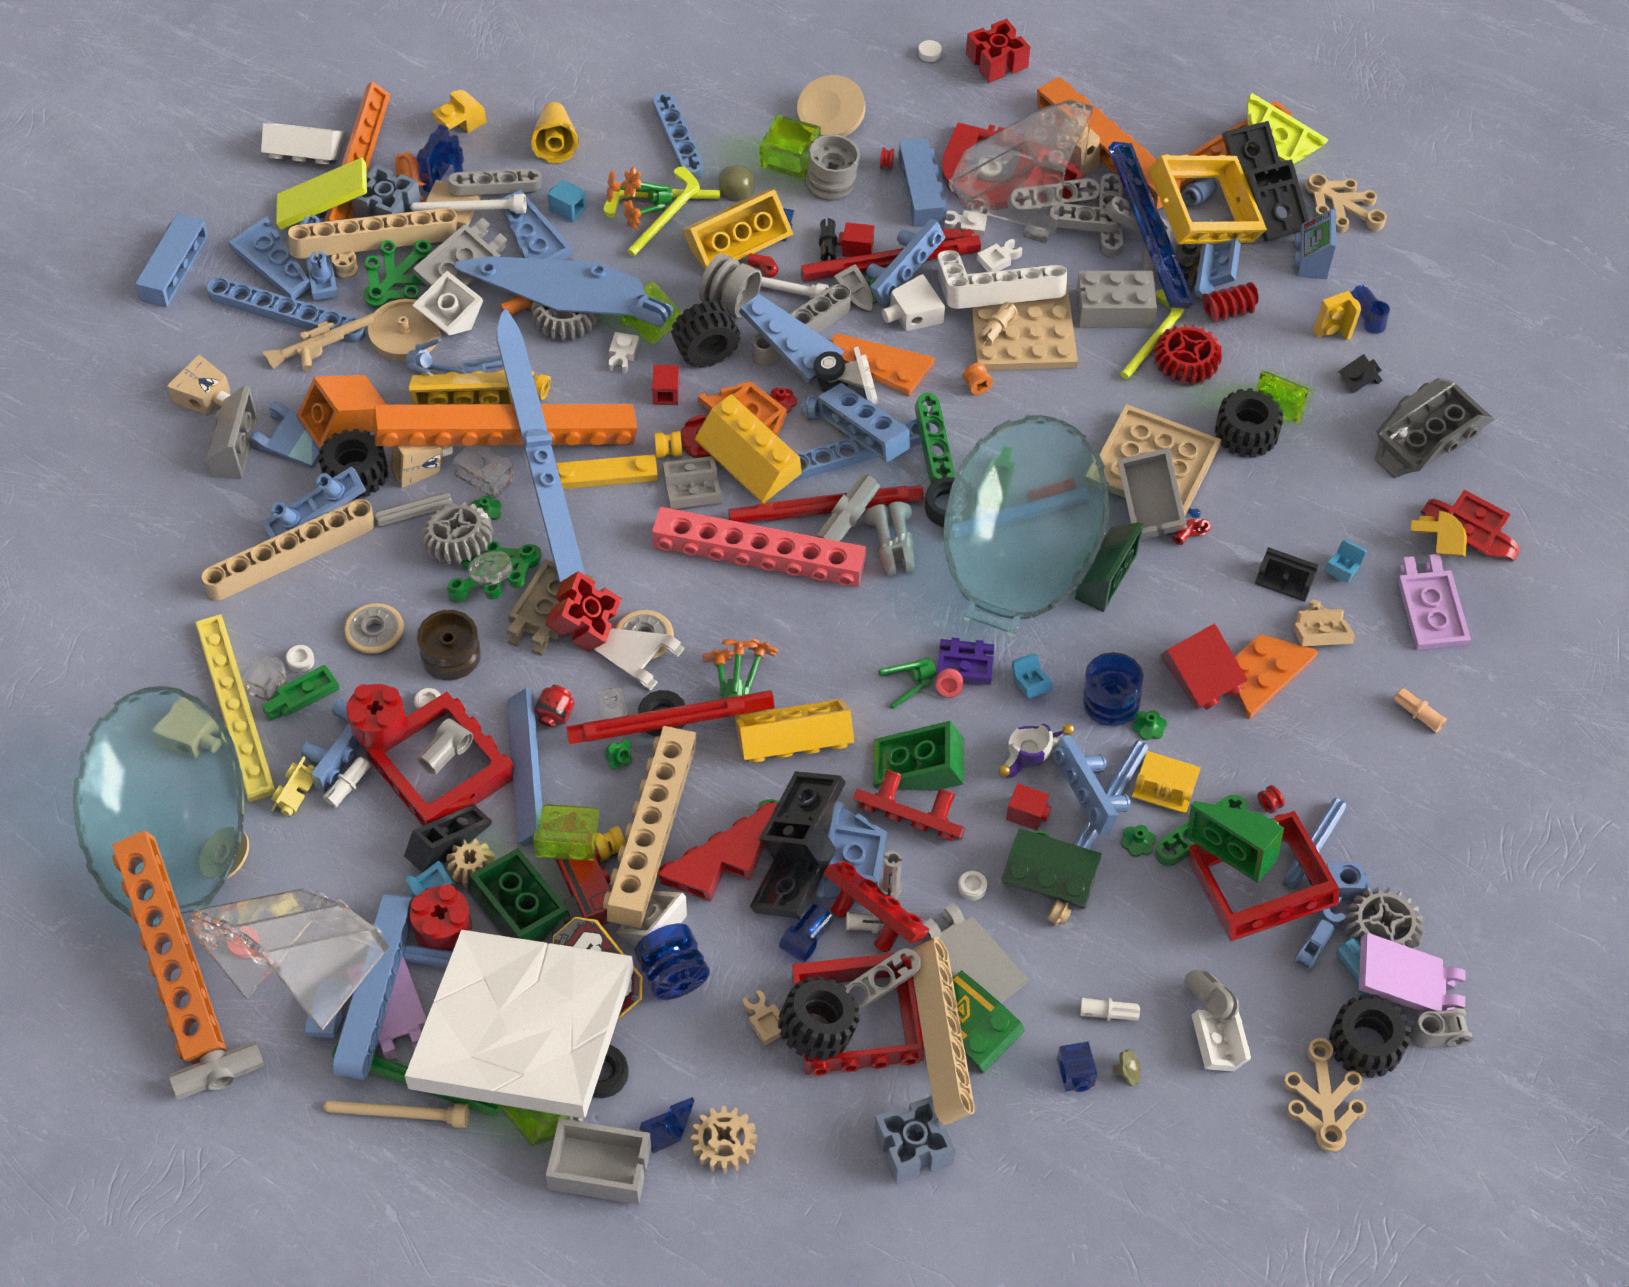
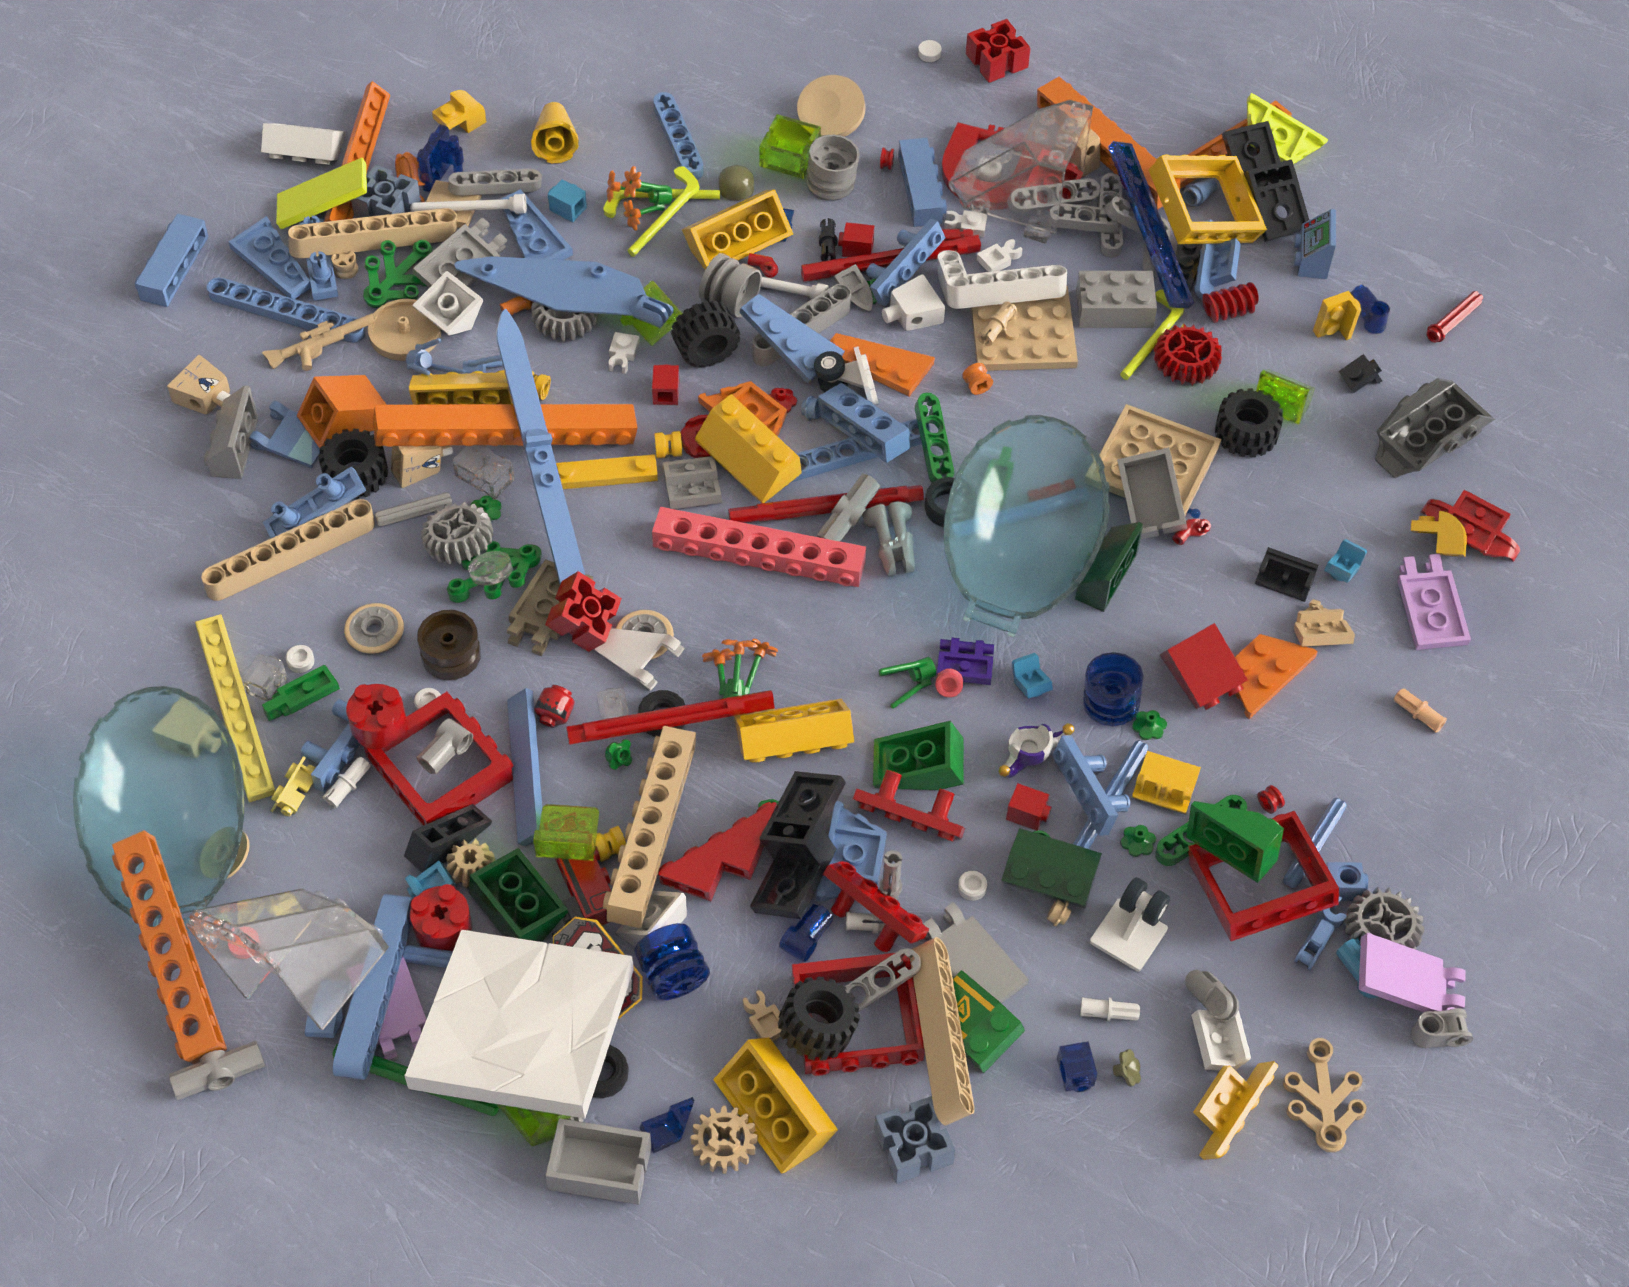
tan piece [323,1100,469,1129] -> none
tan plant [1305,173,1387,233] -> none
black tyre [1329,994,1411,1078] -> none
none -> yellow slope [713,1037,838,1174]
none -> white plate [1090,877,1170,972]
none -> yellow bracket [1193,1061,1278,1160]
none -> axle [1426,291,1483,343]

